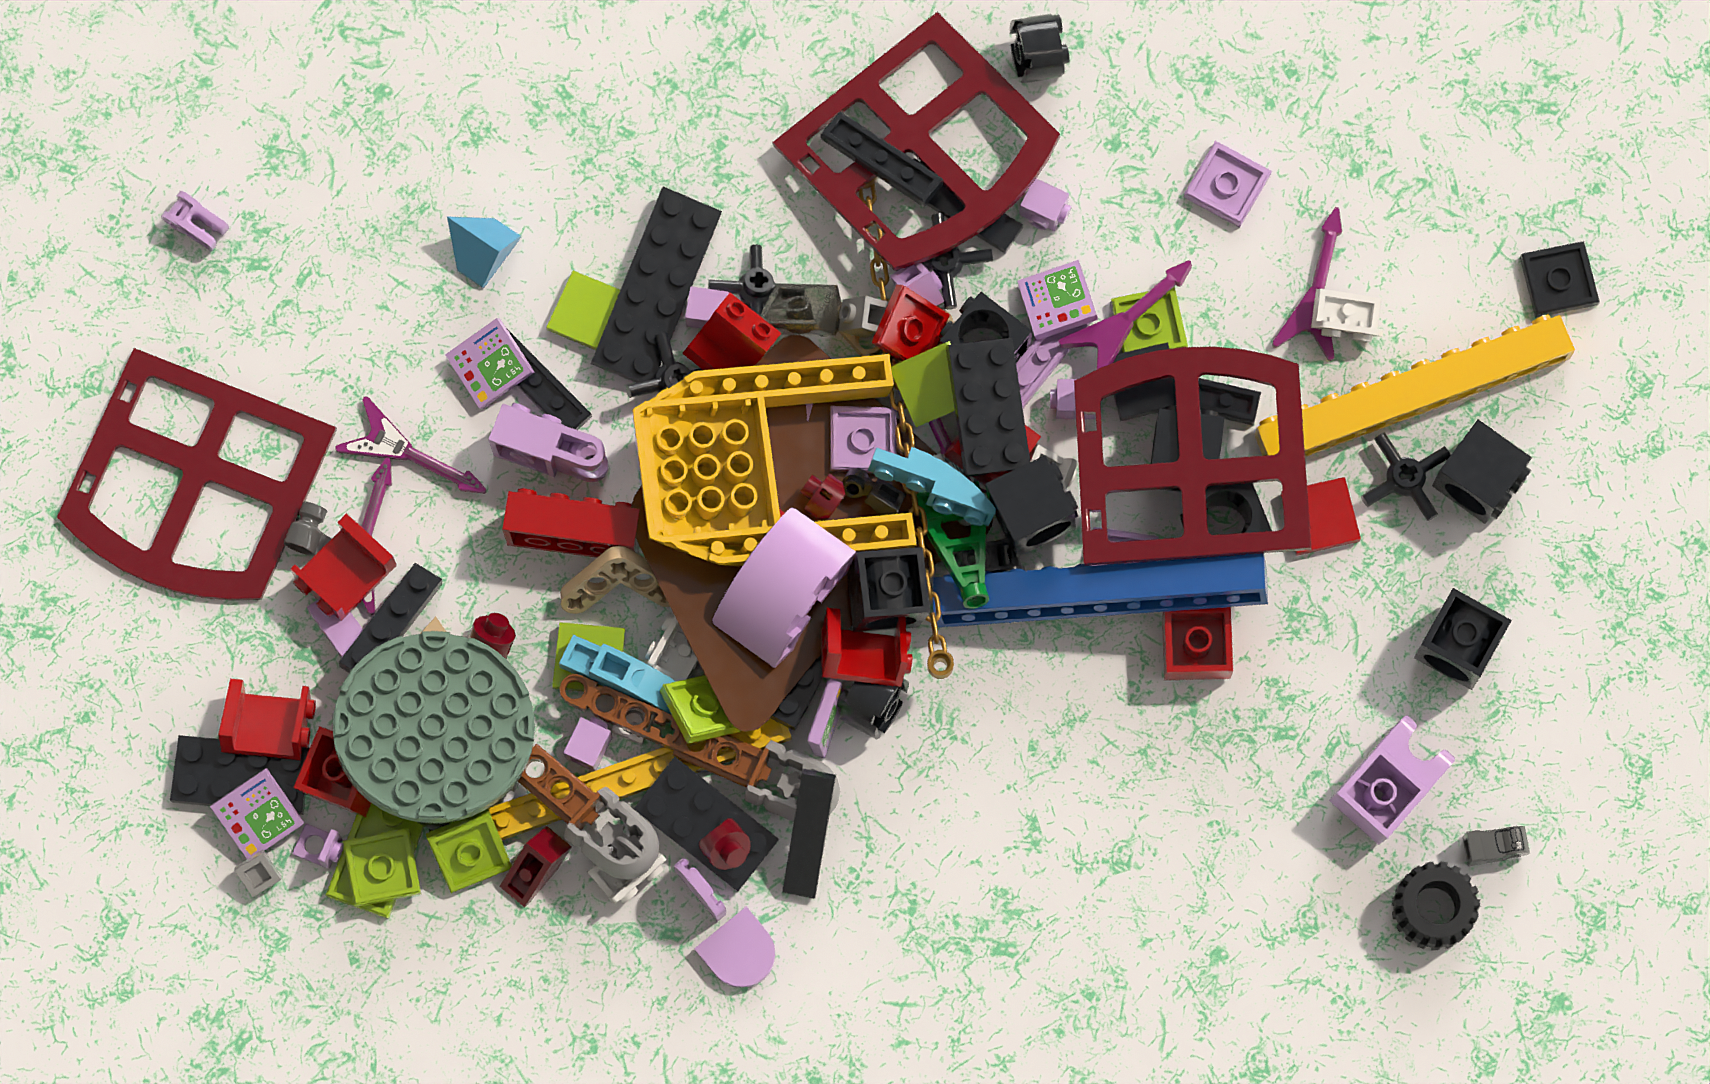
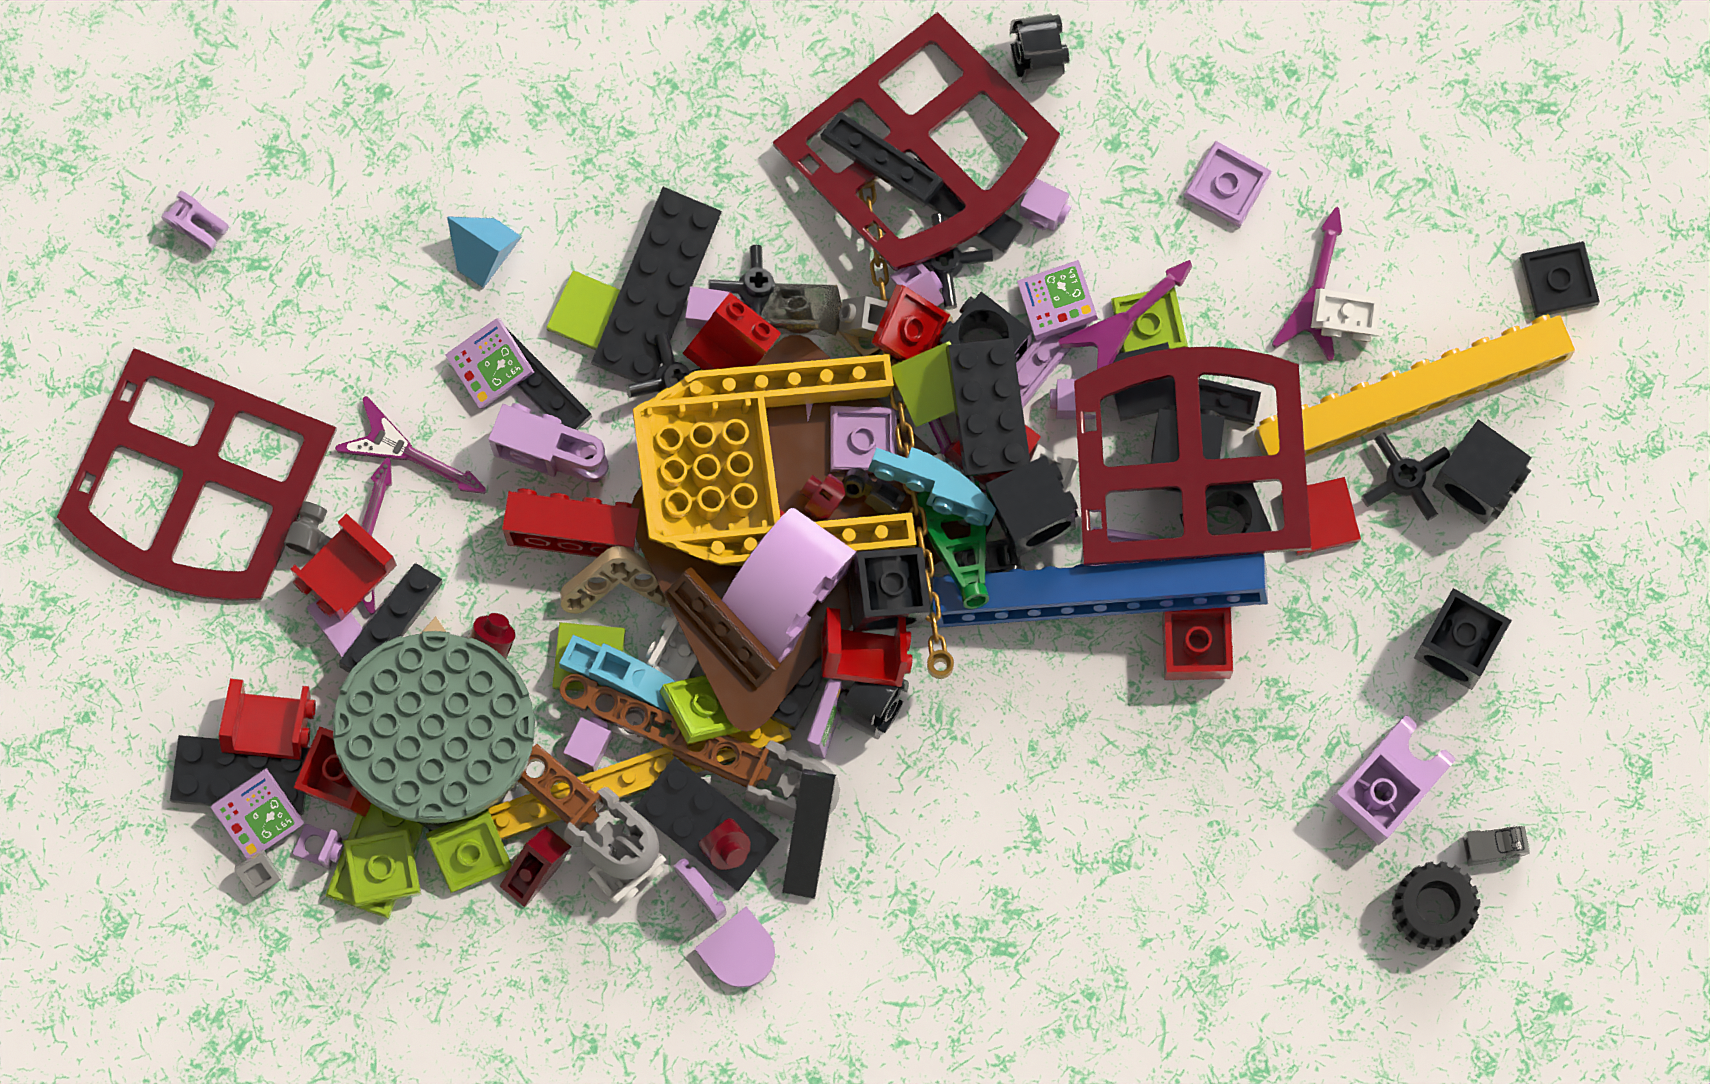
none -> reddish brown tile [667,567,781,688]

